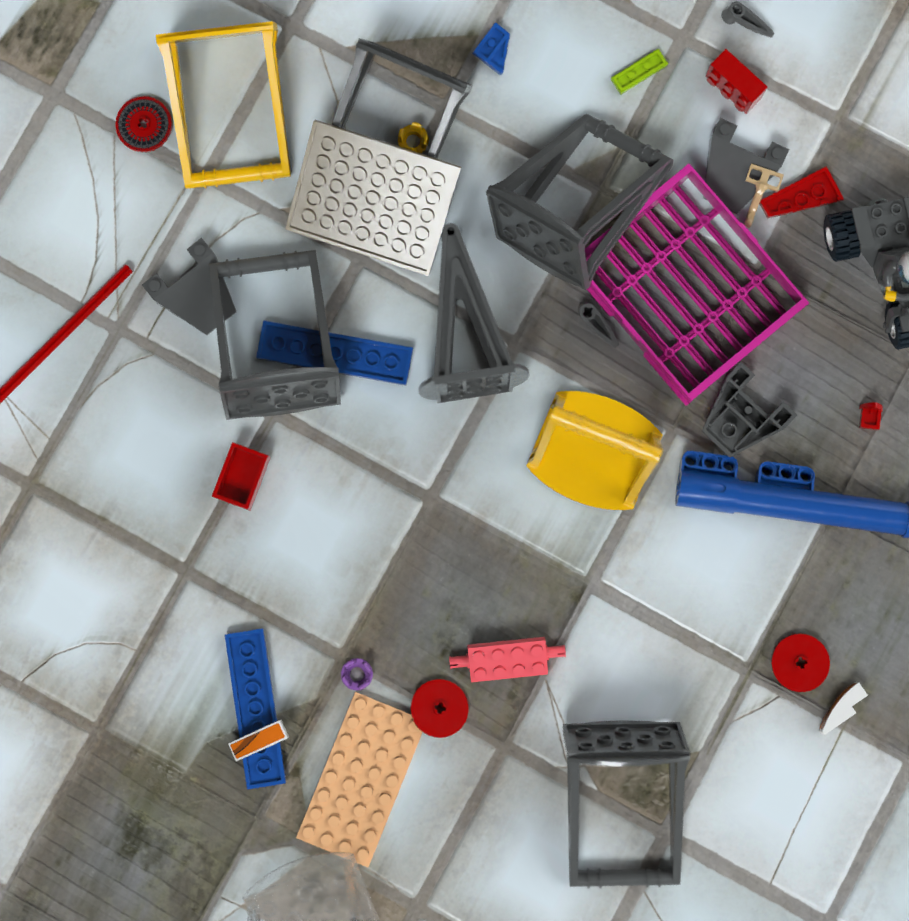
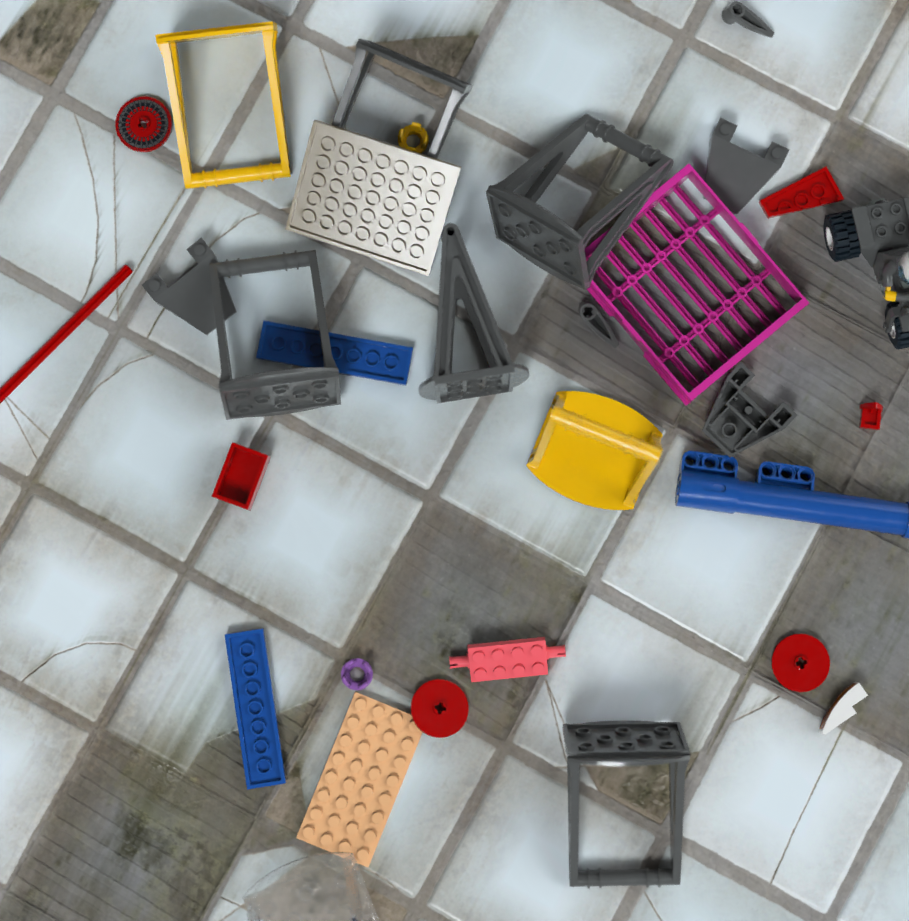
slope [228,720,289,761] -> none
blue wing [472,22,510,76] -> none
lime tile [611,49,668,95] -> none
red piece [705,49,768,114] -> none
tan piece [744,164,784,228] -> none

